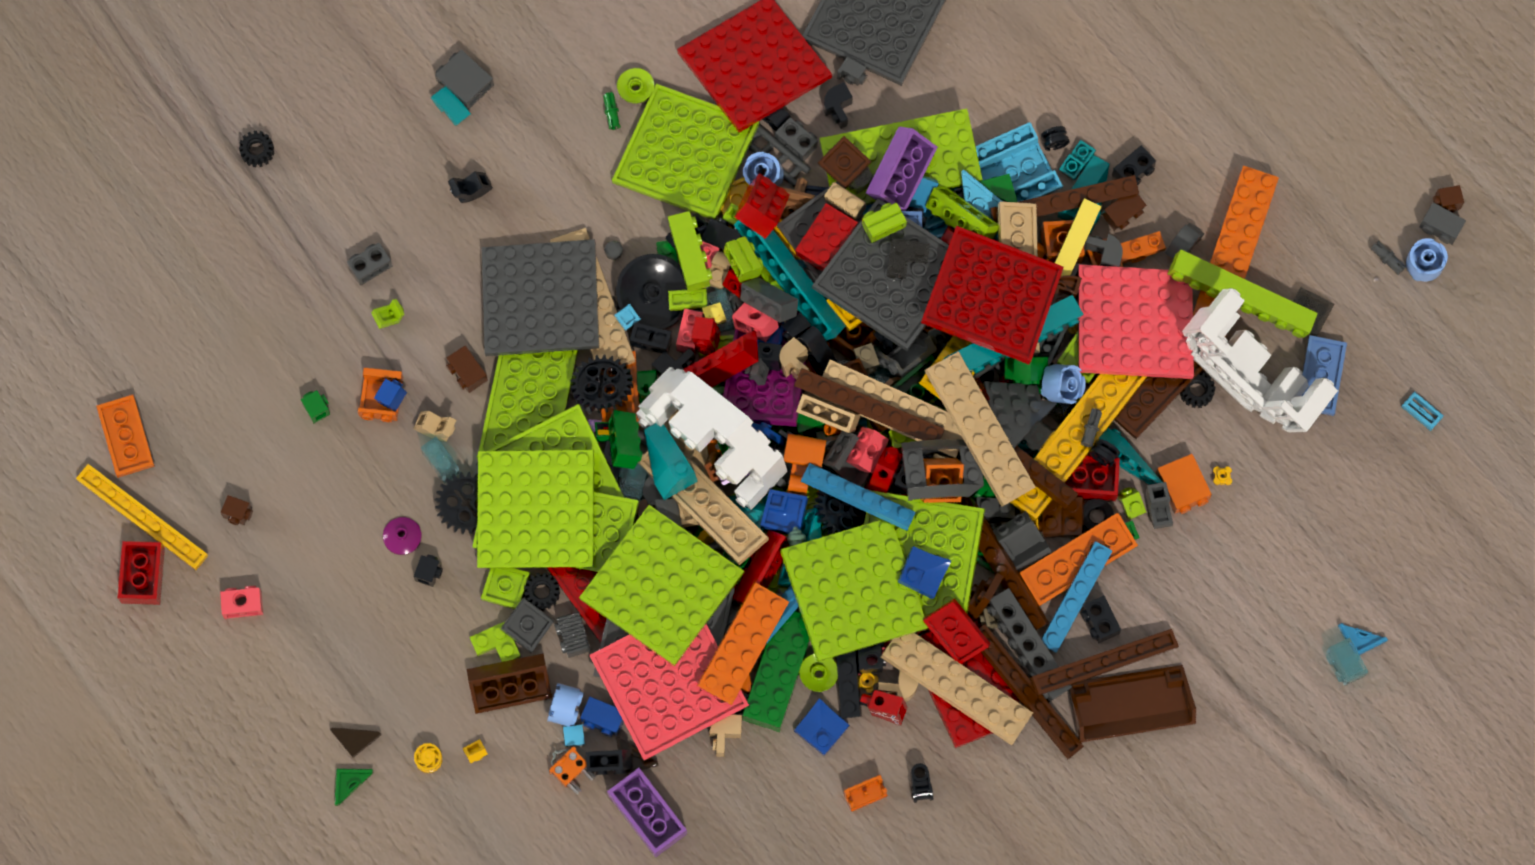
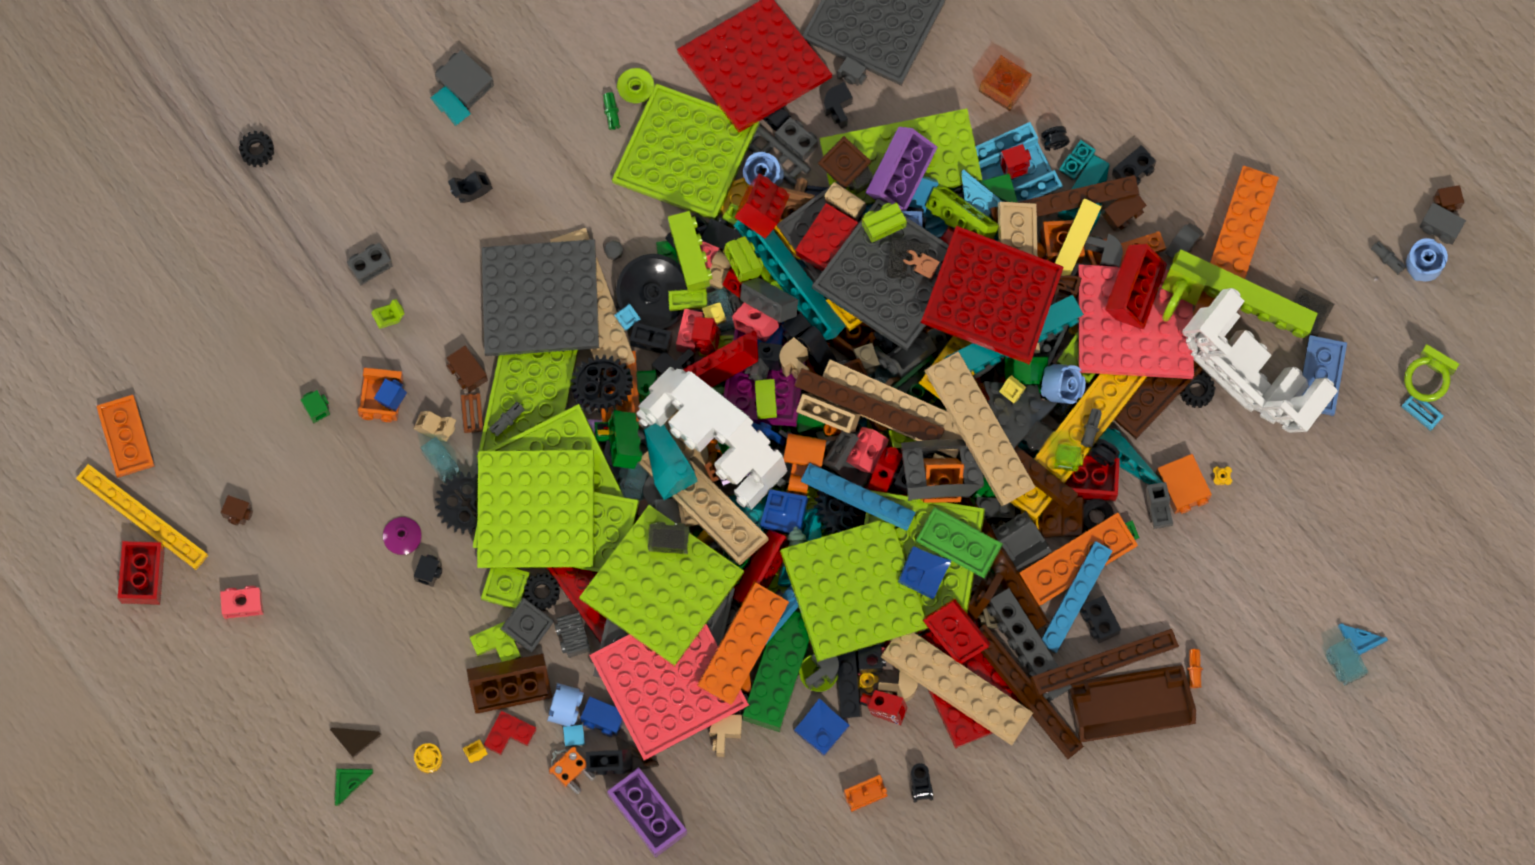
lime bracket [1117,487,1146,520] -> none
none -> dark orange tile [461,393,483,433]
none -> red plate [483,711,537,755]
none -> dark grey pin [489,402,525,437]
none -> clear smoke brick [648,522,690,554]
none -> lime slope [755,379,777,419]
none -> dark grey brick [805,654,839,689]
none -> nougat plate [903,250,939,279]
none -> bright green tile [916,507,1003,579]
none -> clear orange brick [979,55,1032,111]
none -> light yellow plate [999,375,1026,403]
none -> red brick [1000,144,1031,179]
none -> clear neon green brick [1054,444,1084,472]
none -> red slope [1105,244,1167,329]
none -> lime tile [1162,263,1208,322]
none -> orange axle [1187,649,1203,688]
none -> lime tile [1404,344,1459,402]

